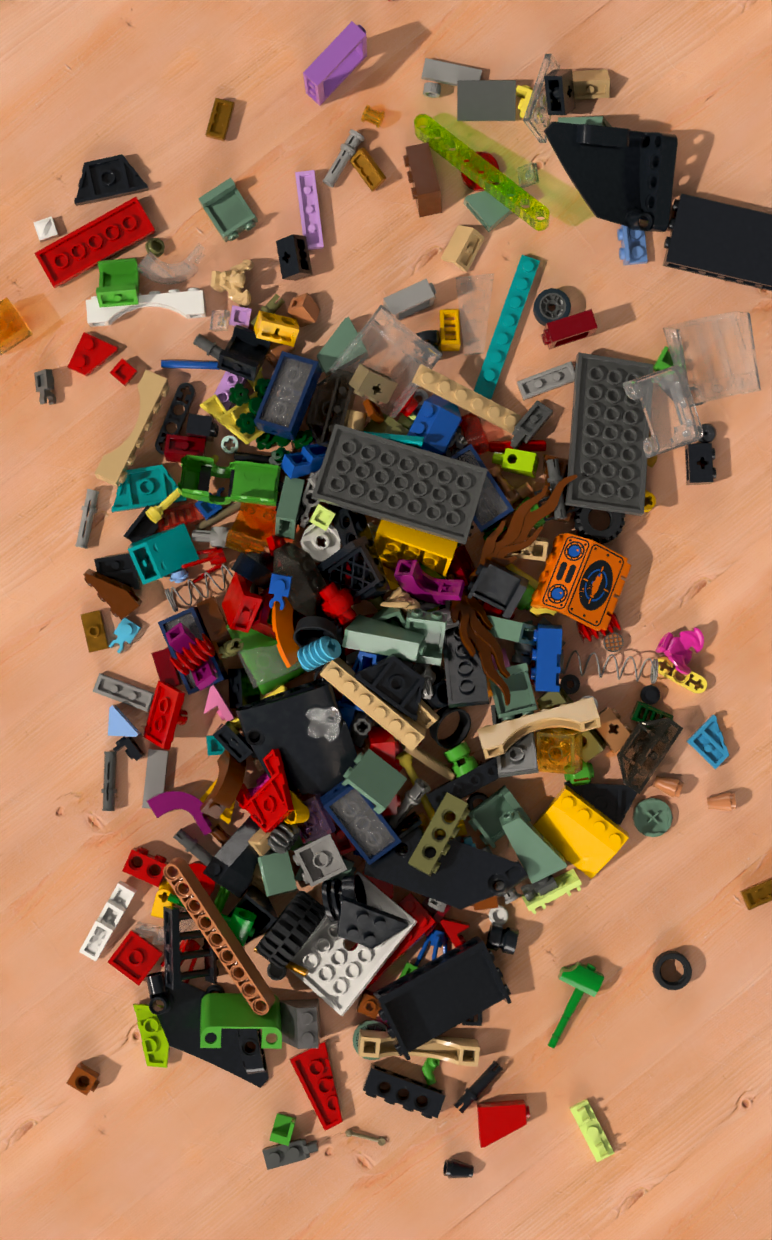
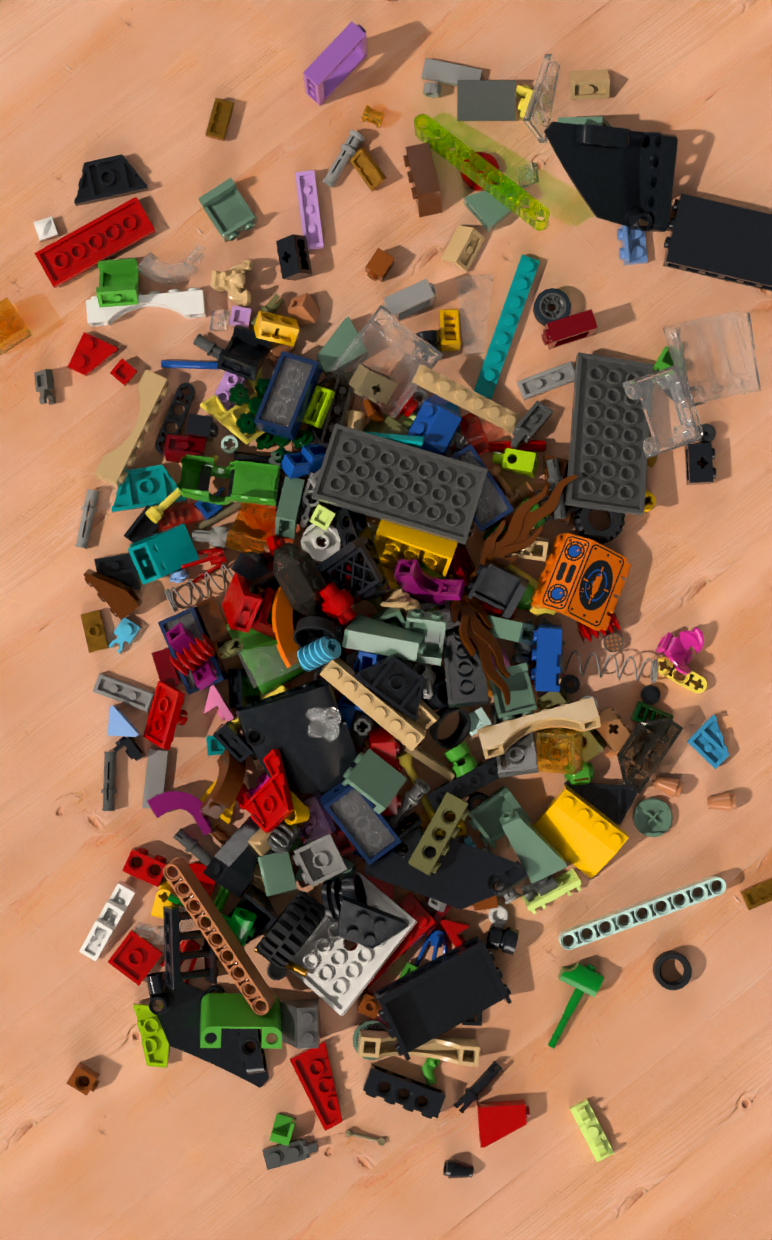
olive plate [145,238,165,257] -> none
blue plate [269,573,293,610] -> none
black brick [544,69,576,115] -> none
none -> lime tile [302,385,336,429]
none -> dark orange brick [365,248,395,282]
none -> light aqua panel [469,707,492,736]
none -> light aqua beam [558,875,726,950]

